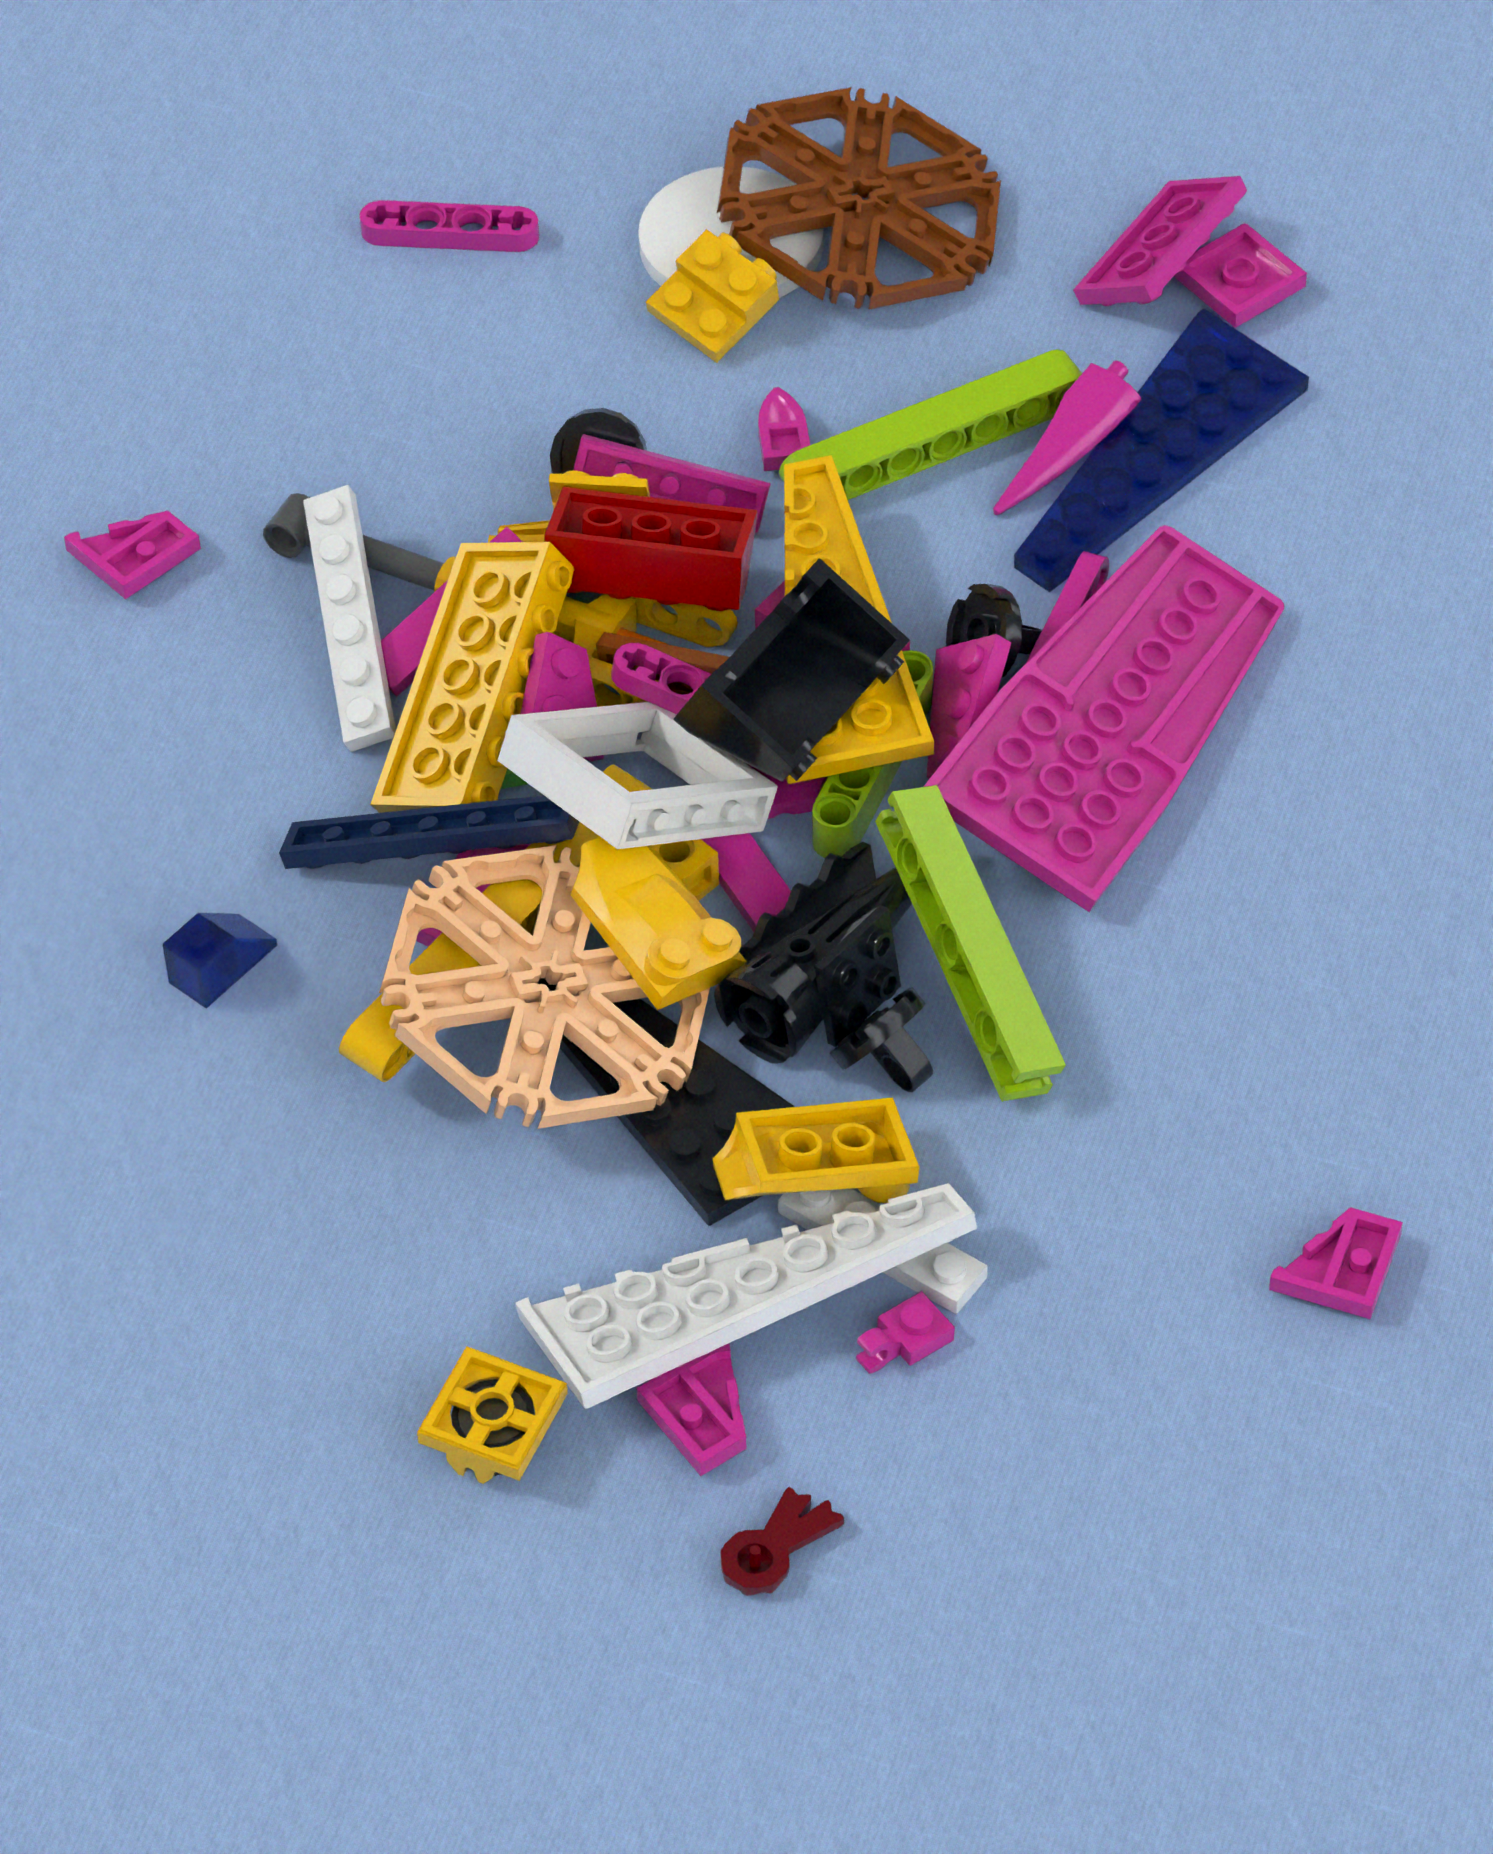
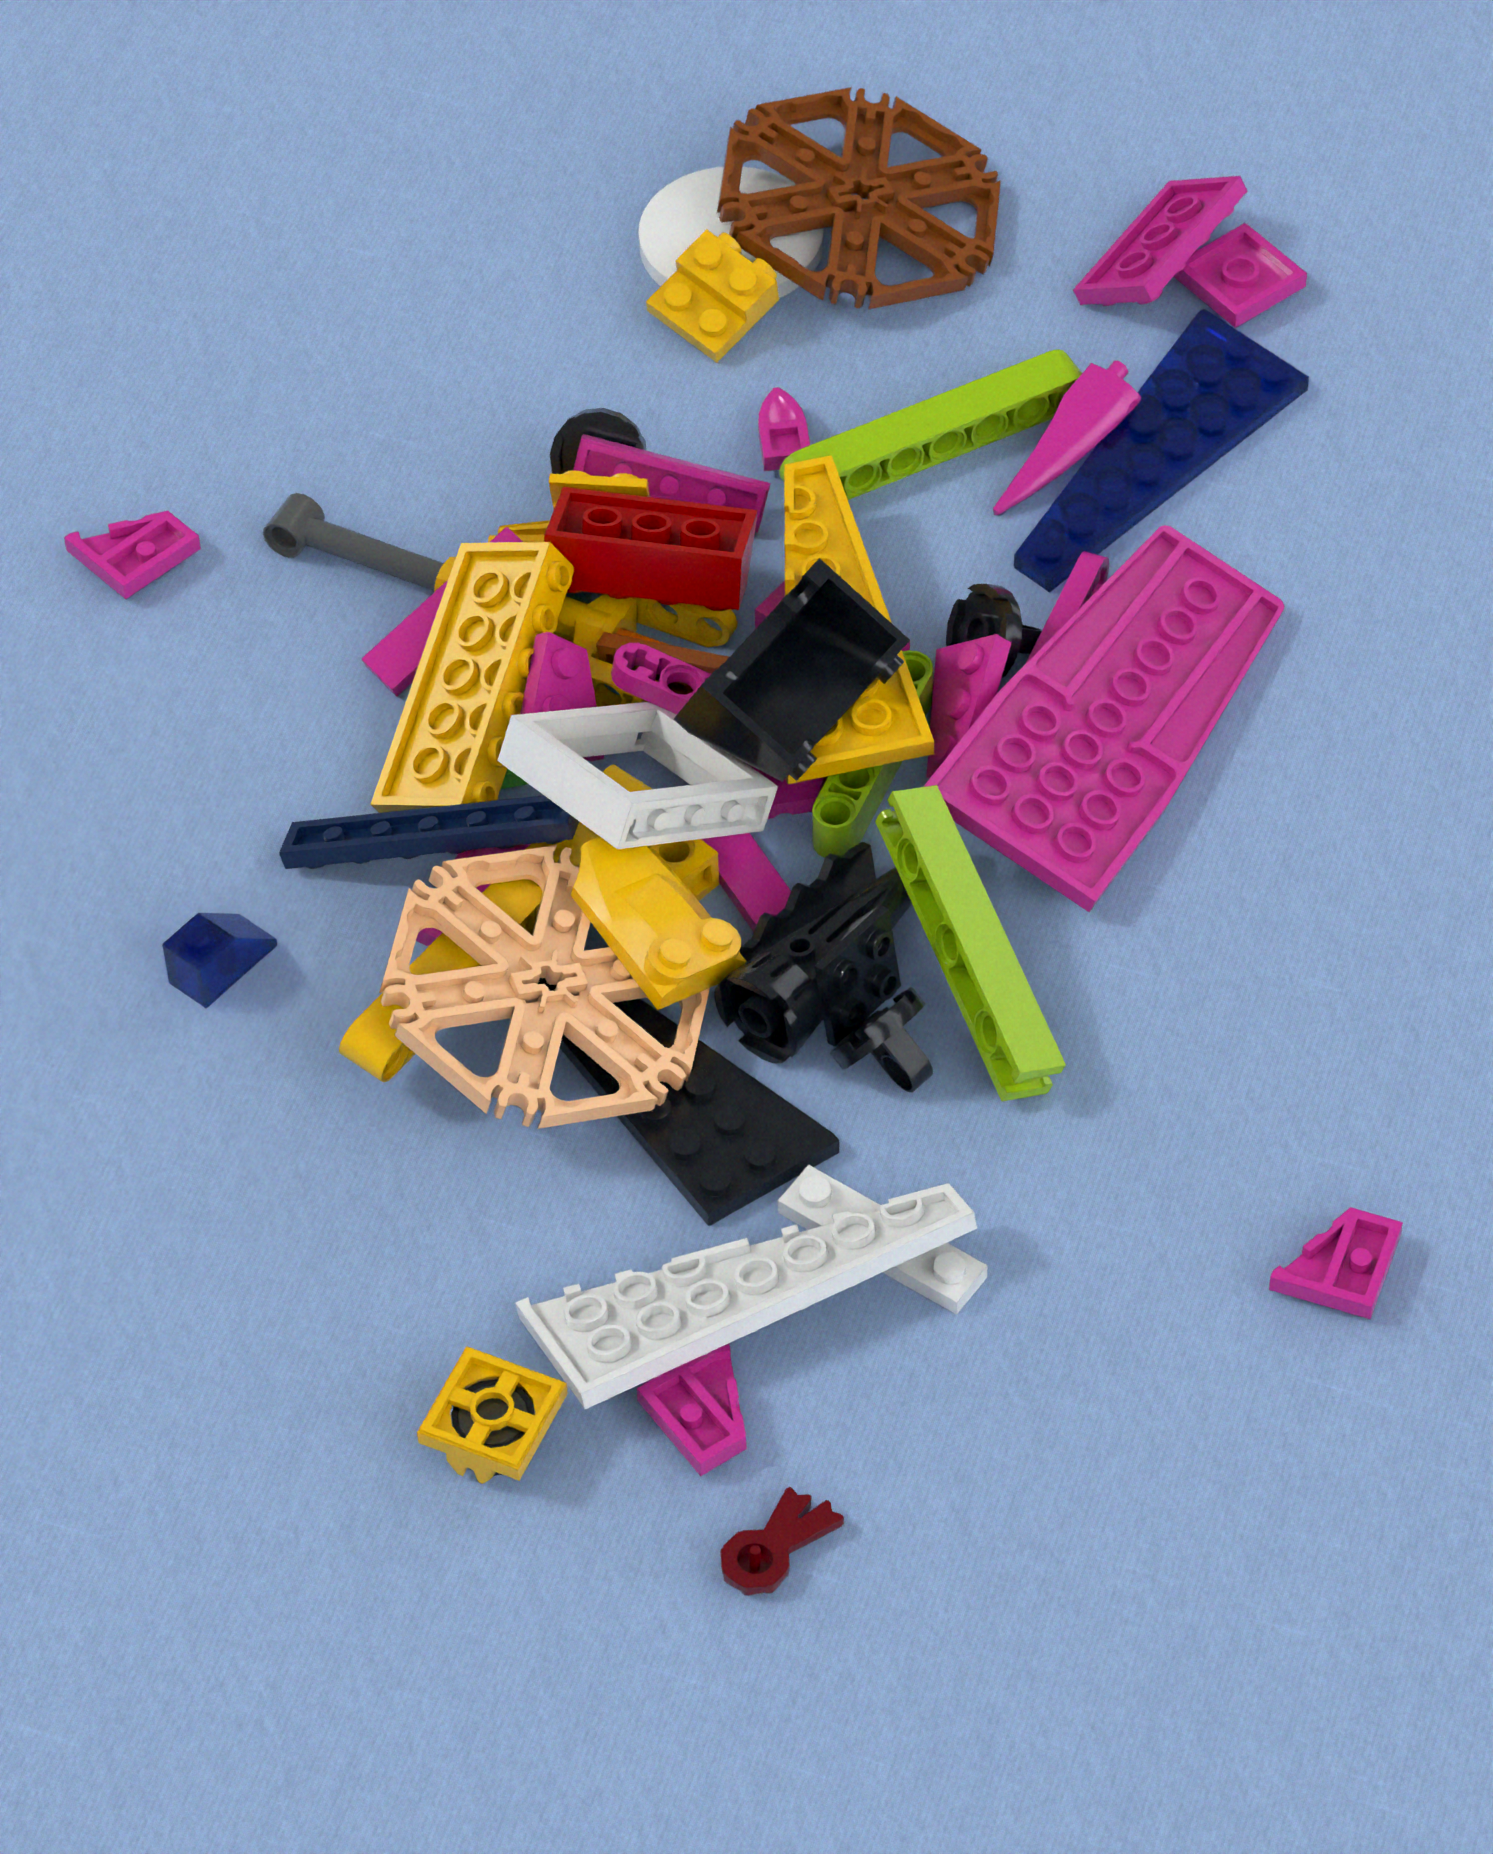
white plate [303,485,396,752] -> none
dark pink beam [360,200,539,252] -> none
yellow slope [713,1097,919,1203] -> none
dark pink plate [856,1291,955,1374] -> none

